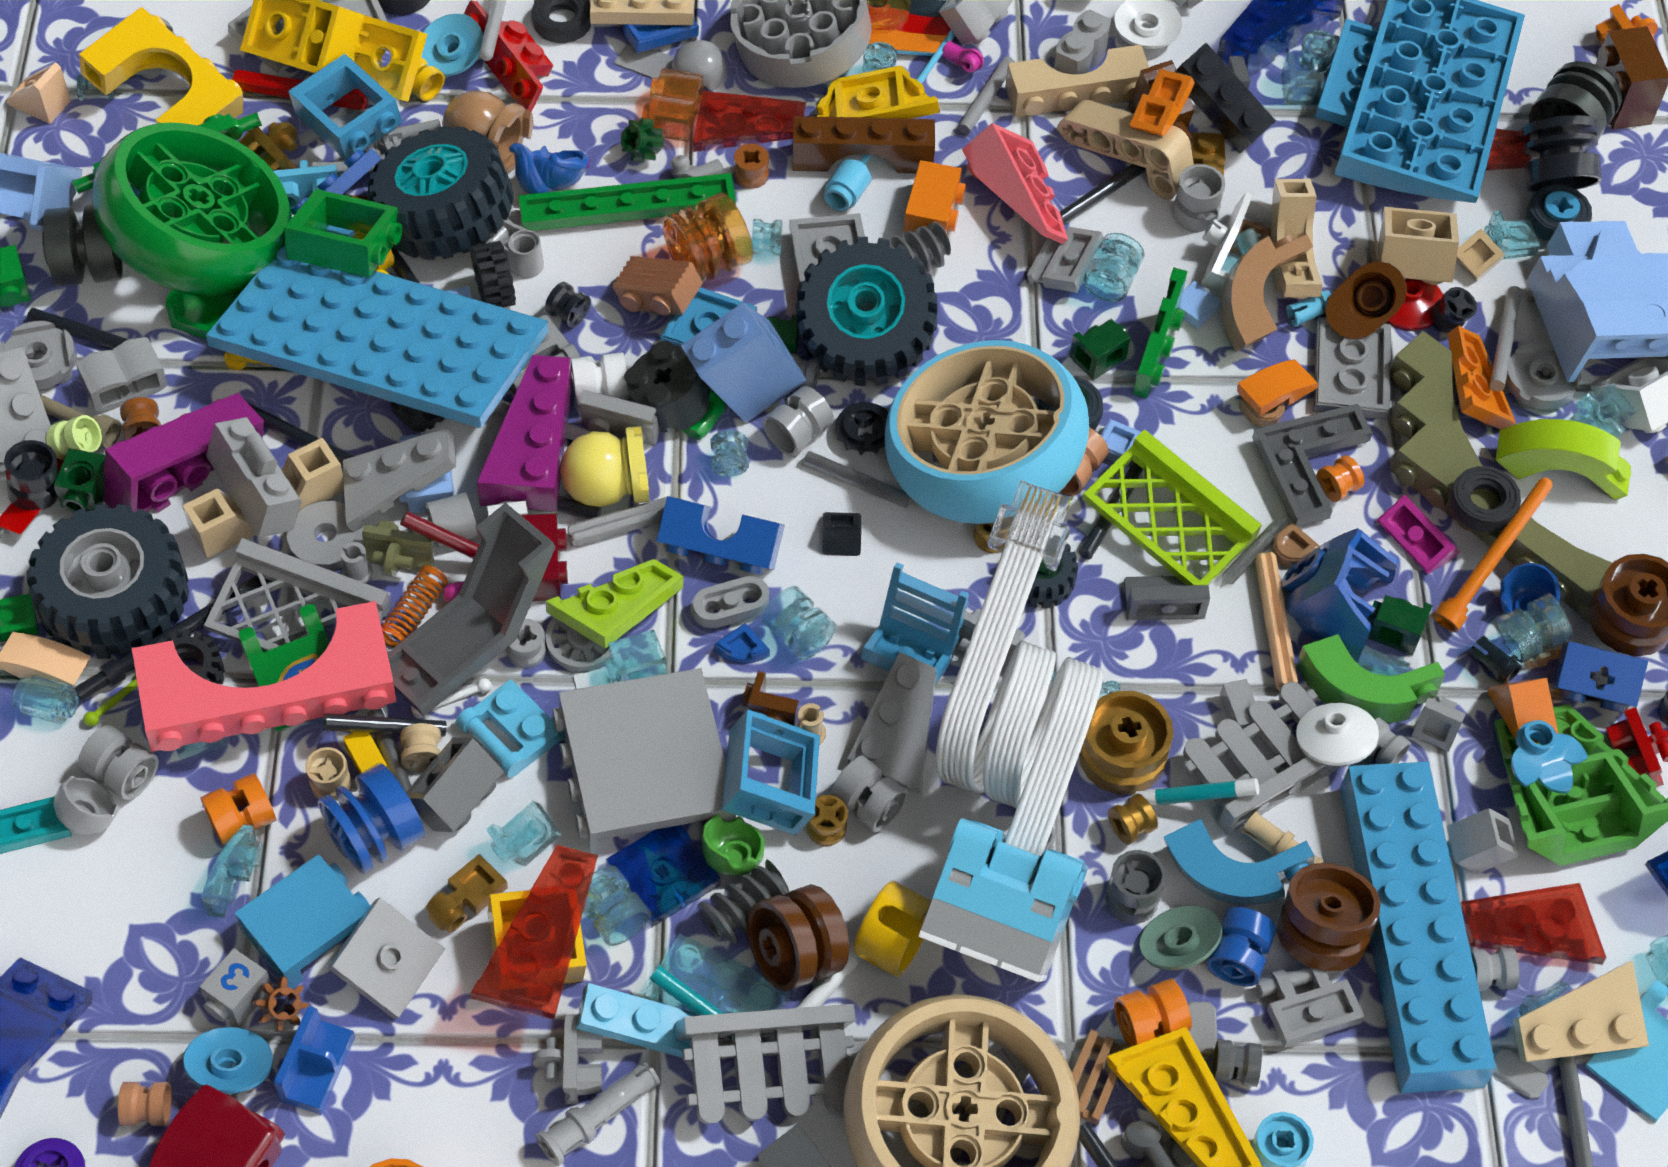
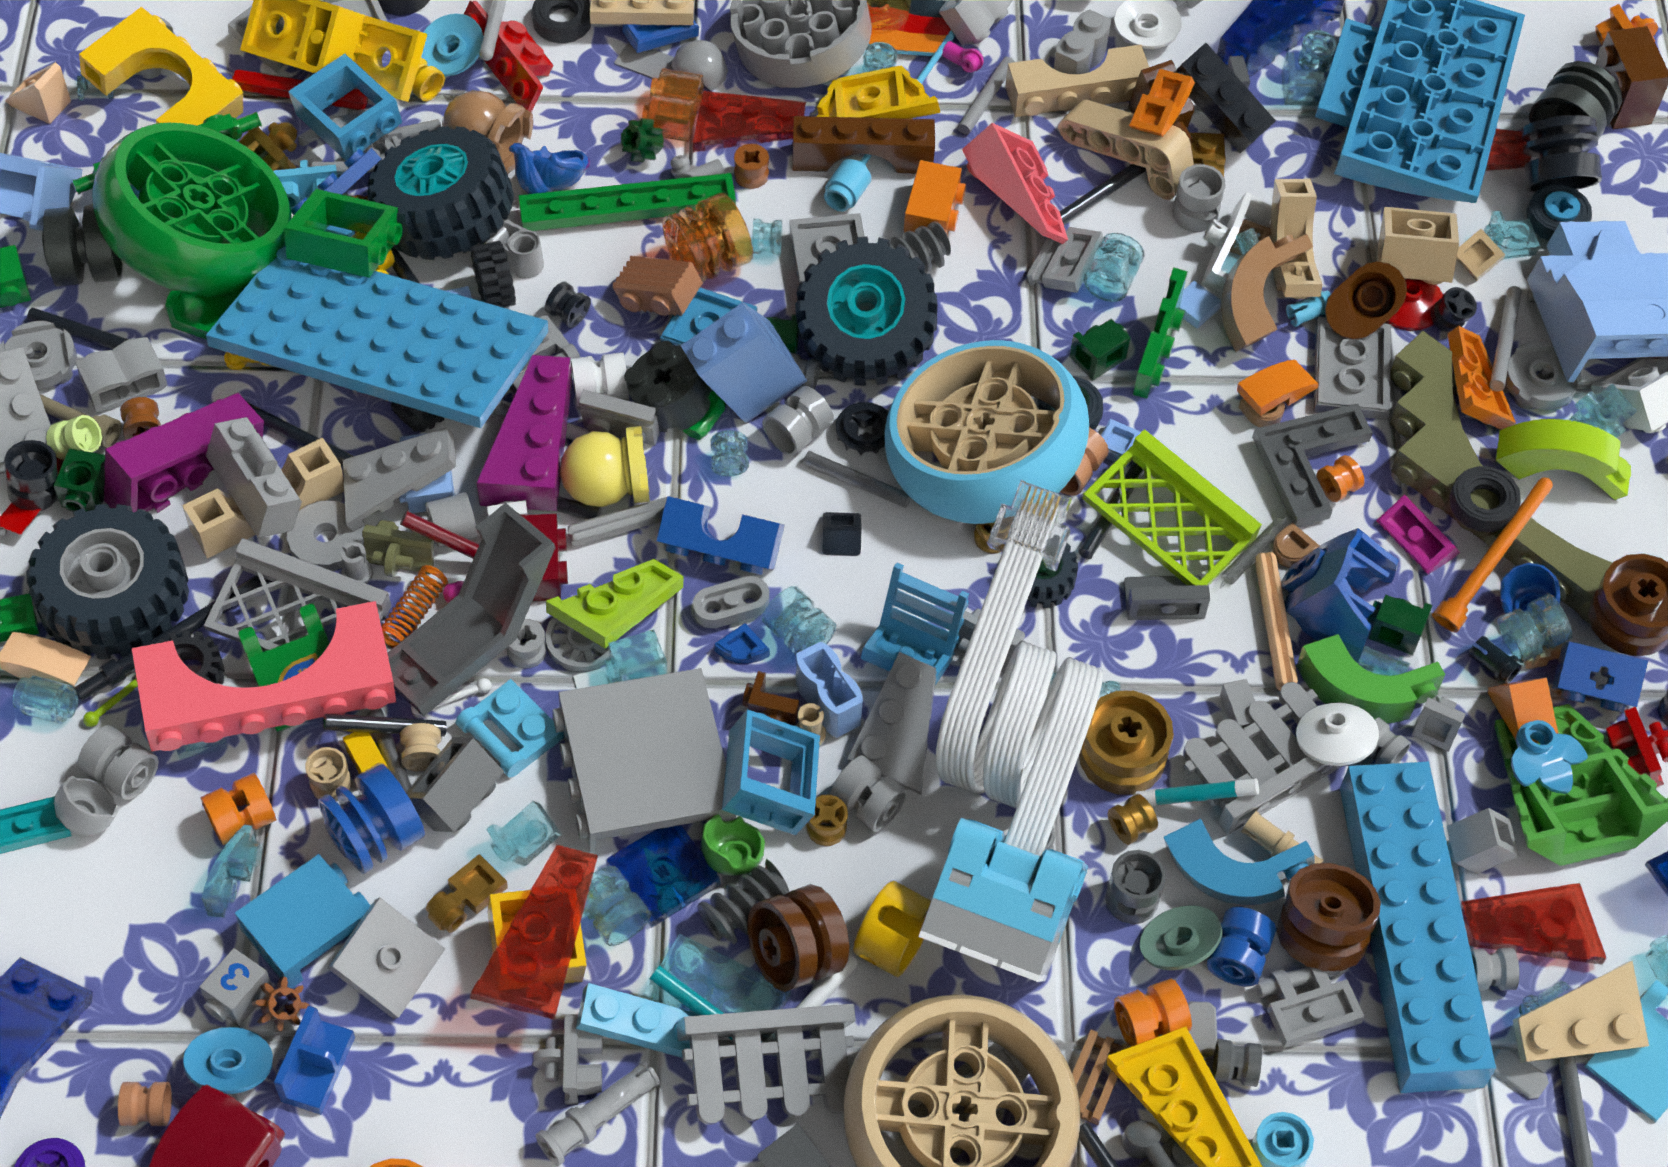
none -> light blue brick [796,641,863,738]

